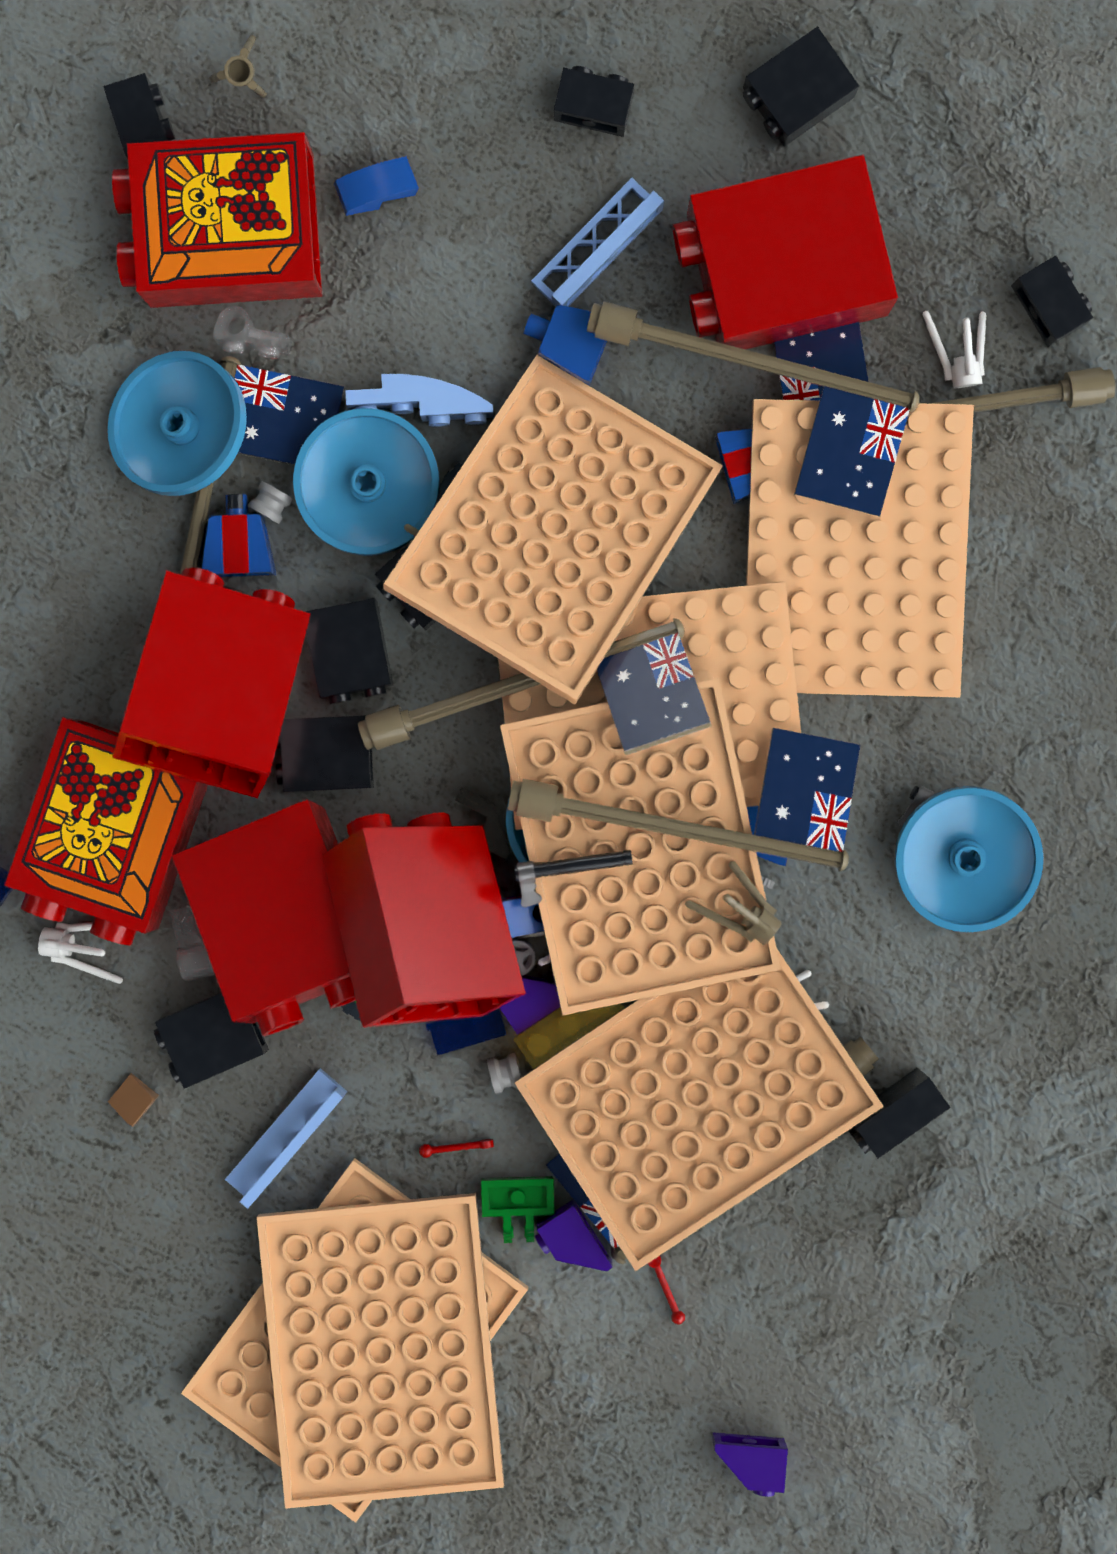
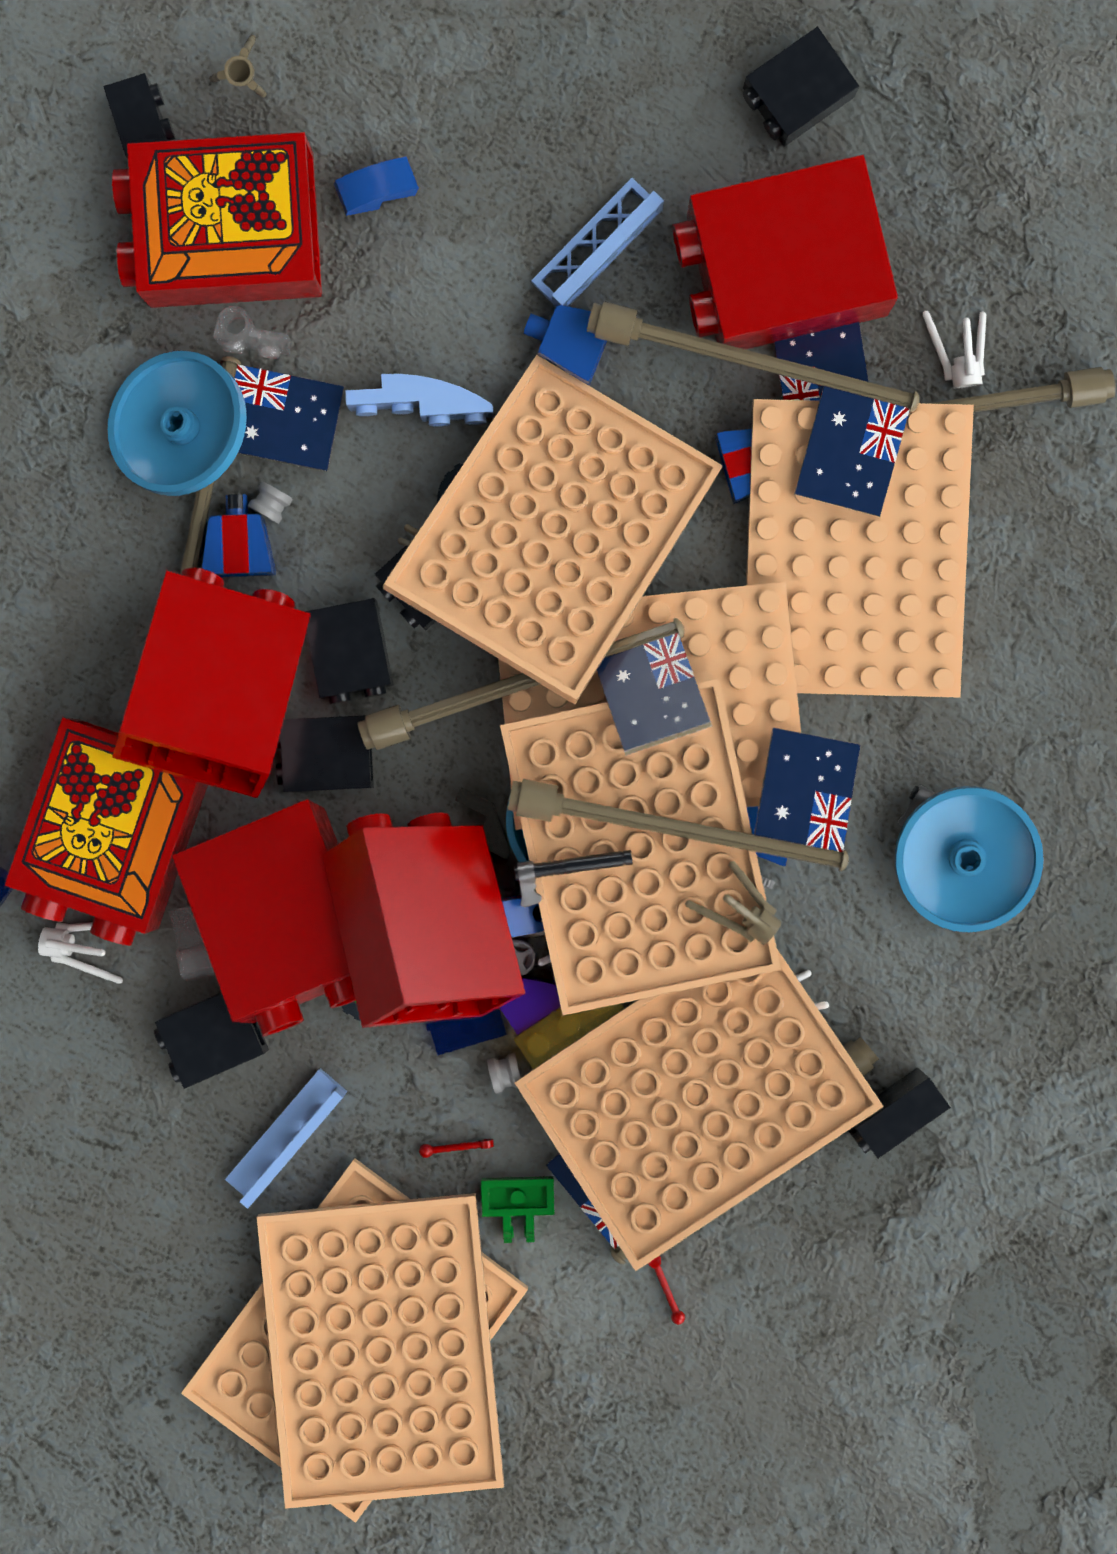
medium nougat slope [108,1073,159,1127] -> none
dark azure dish [293,408,440,556] -> none
dark purple slope [535,1199,613,1272] -> none
black brick [554,66,634,137] -> none
dark purple slope [712,1433,788,1497] -> none
black brick [1011,255,1094,347] -> none

